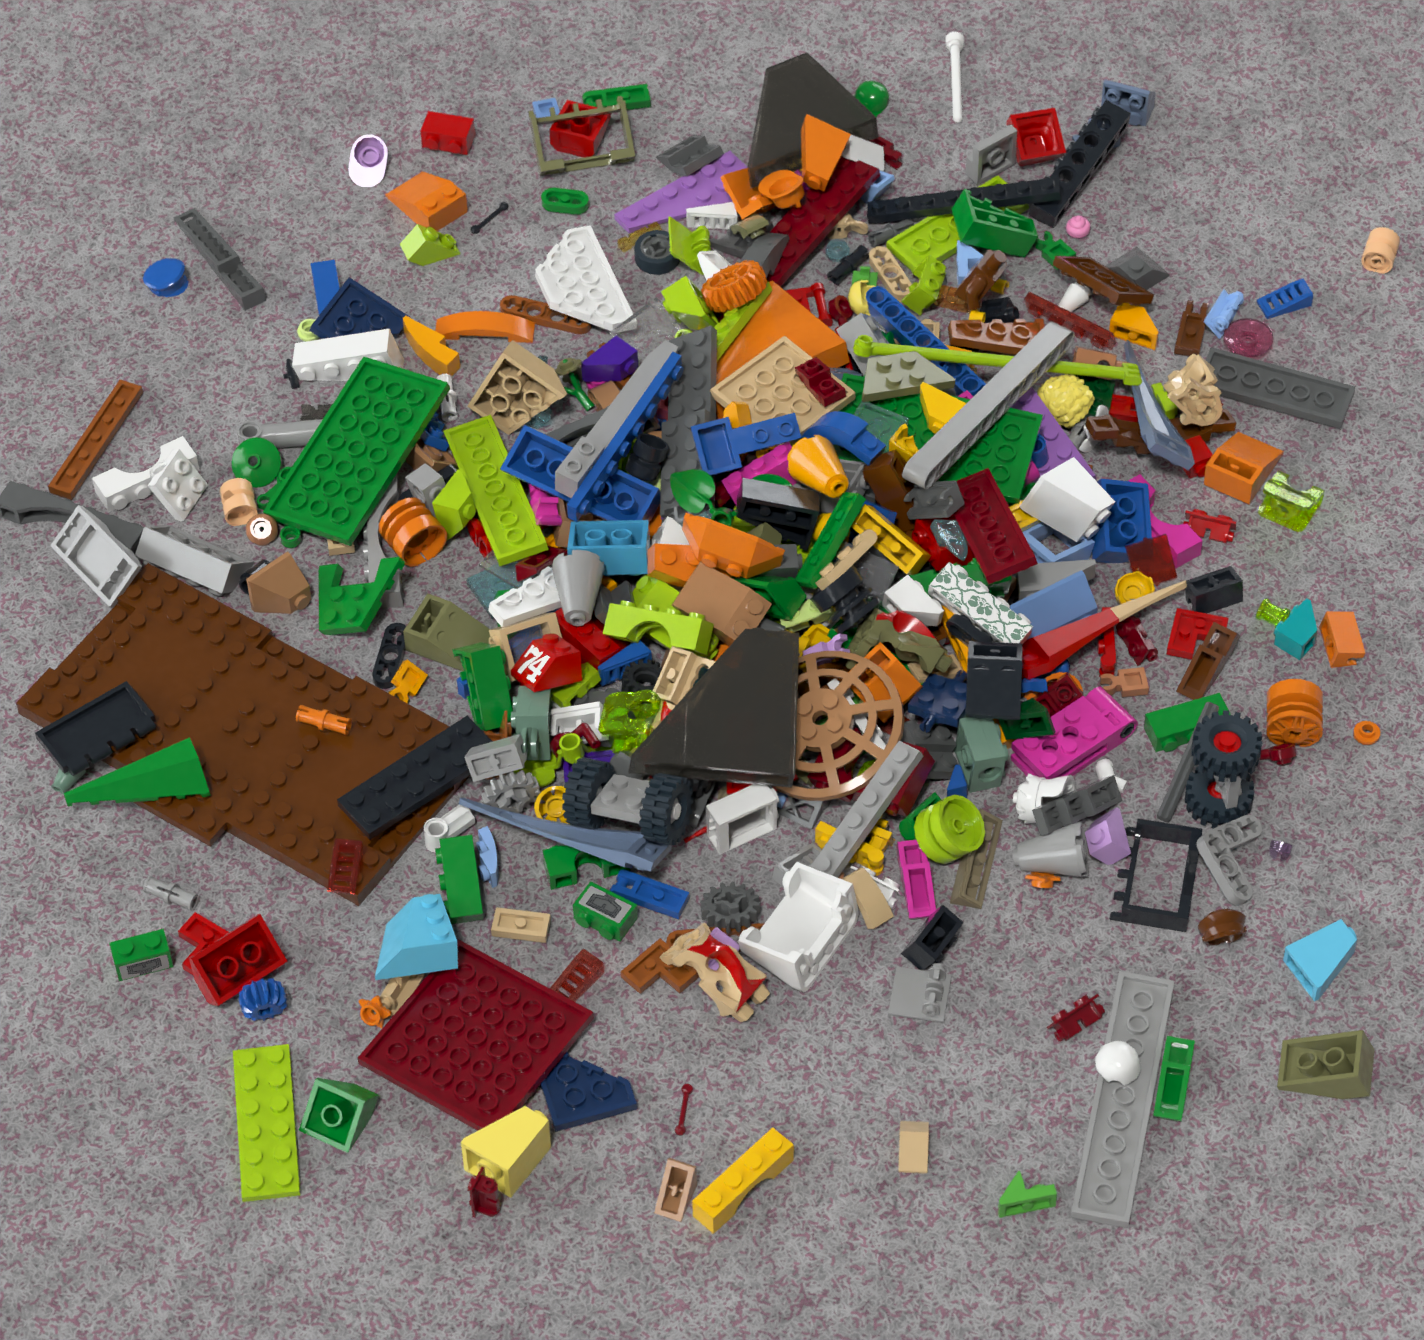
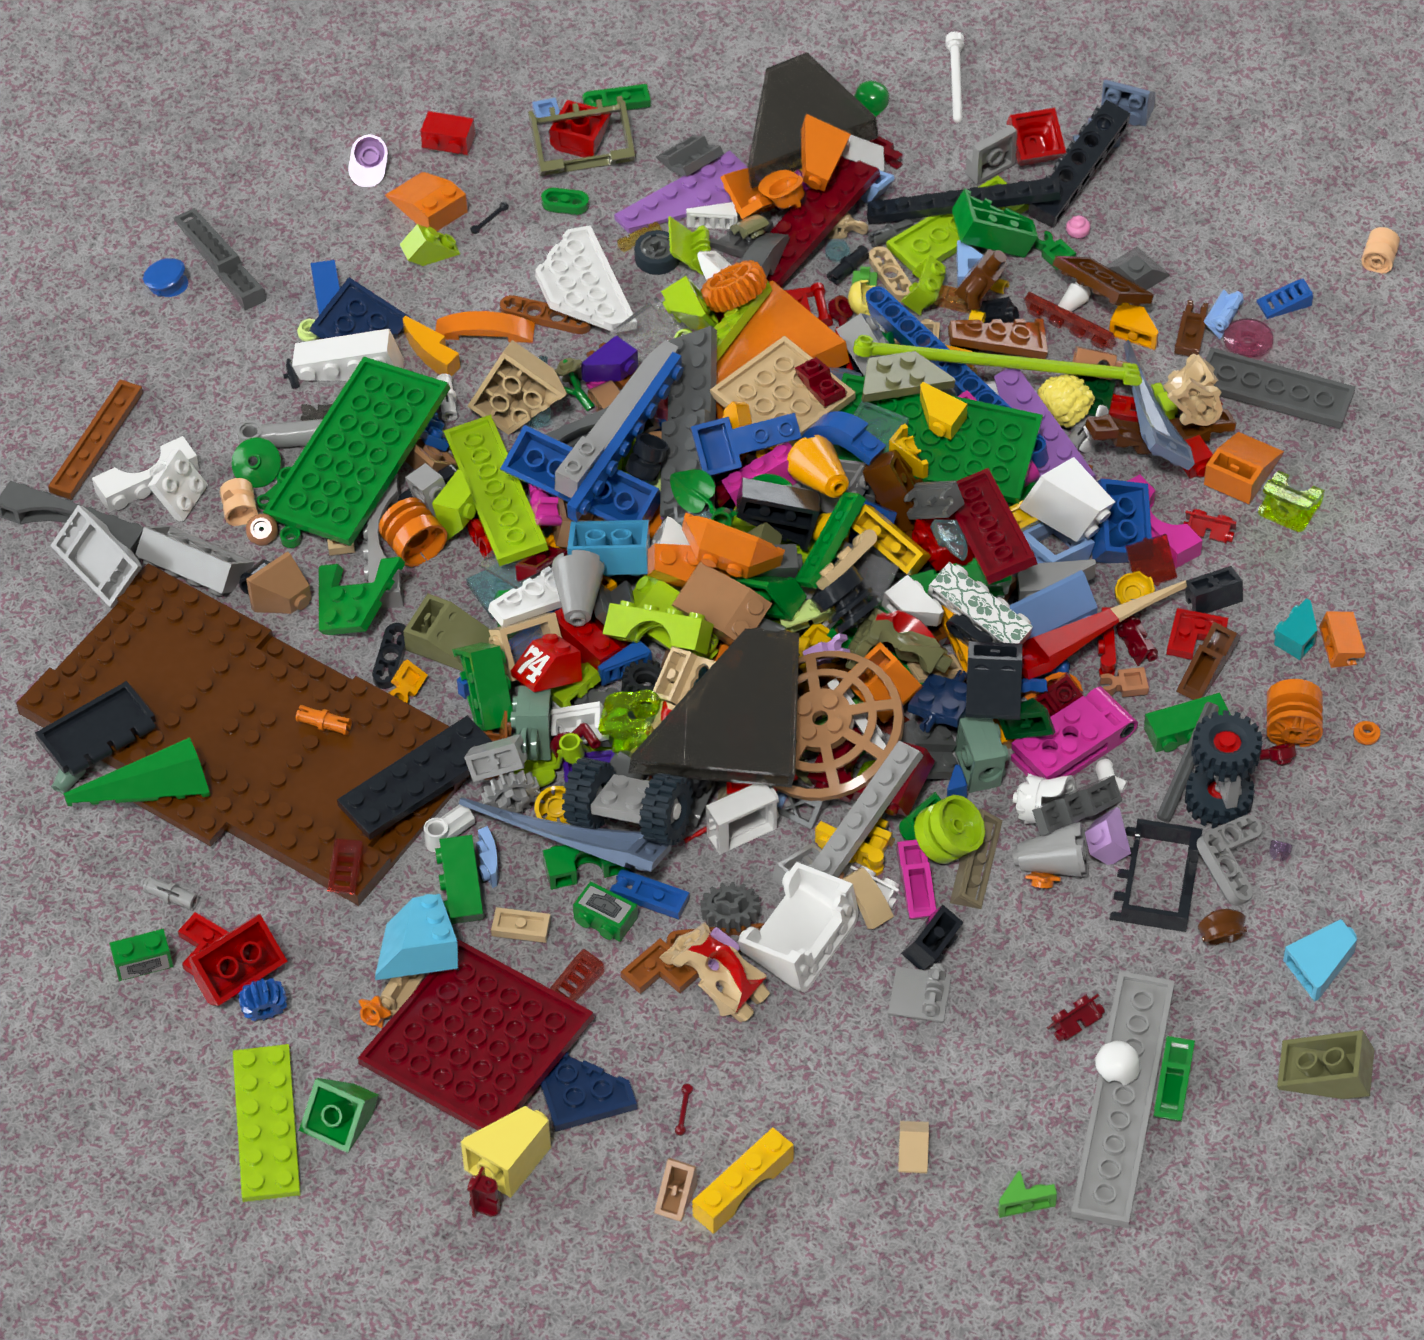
light grey beam [902,322,1075,489] -> none
clear neon green bush [1256,598,1290,628] -> none

